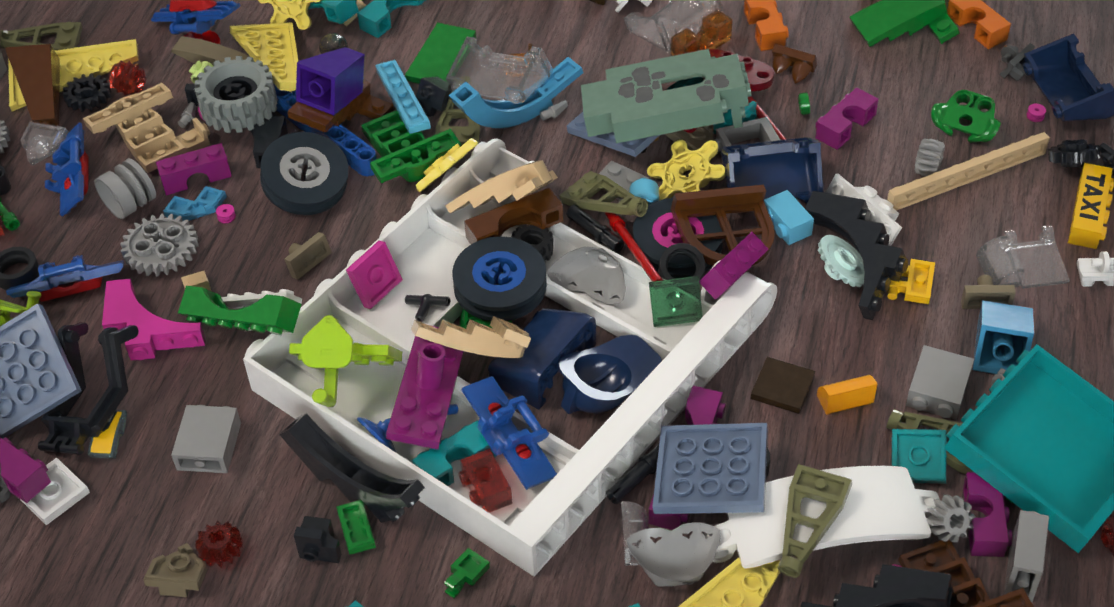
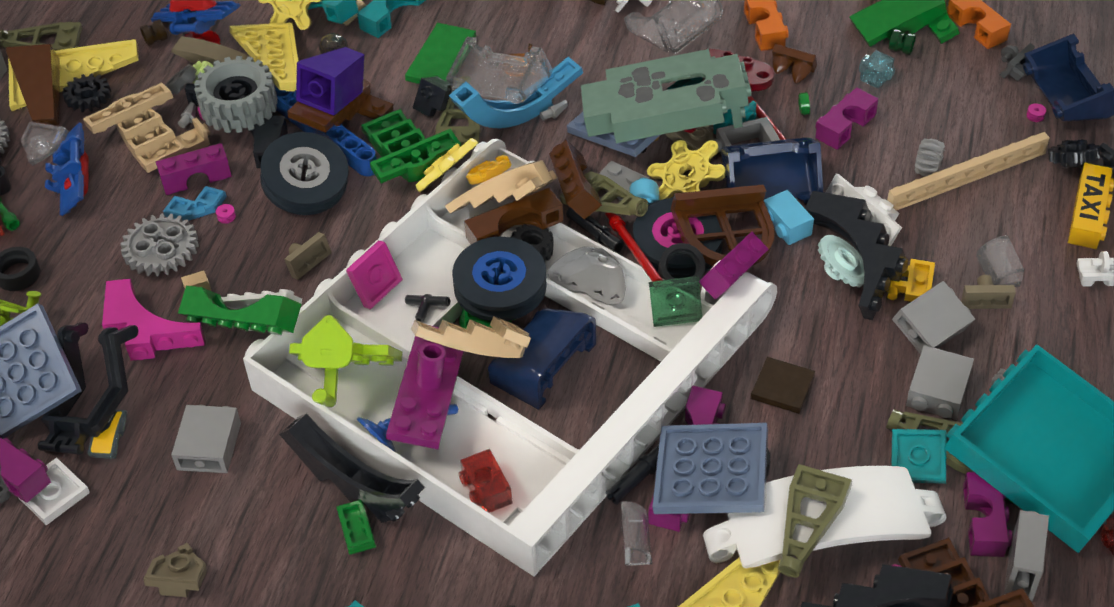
blue piece [6,255,125,302] -> none
light grey wheel [94,158,156,219] -> none
clear red gear [108,60,147,96] -> none
clear red gear [195,520,243,568] -> none
black brick [294,516,342,563] -> none
medium azure tile [375,60,431,134] -> none
teal arch [412,420,496,486] -> none
green plate [444,548,490,598] -> none
blue piece [461,376,557,490] -> none
dark blue piece [559,335,662,414] -> none
light grey piece [626,522,720,587] -> none
clear orange arch [671,10,733,56] -> none
light orange brick [817,375,877,415] -> none
light grey gear [927,494,976,542] -> none
green piece [931,90,1001,143] -> none
dark azure slope [973,300,1034,374] -> none
clear flag [1002,225,1070,289] -> none
none -> dark brown wheel [140,19,168,46]
none -> dark grey plate [165,64,197,95]
none -> yellow tile [466,155,512,185]
none -> reddish brown arch [549,140,602,219]
none -> clear light blue brick [859,50,895,89]
none -> dark green wheel [889,29,916,55]
none -> light grey brick [892,281,975,354]

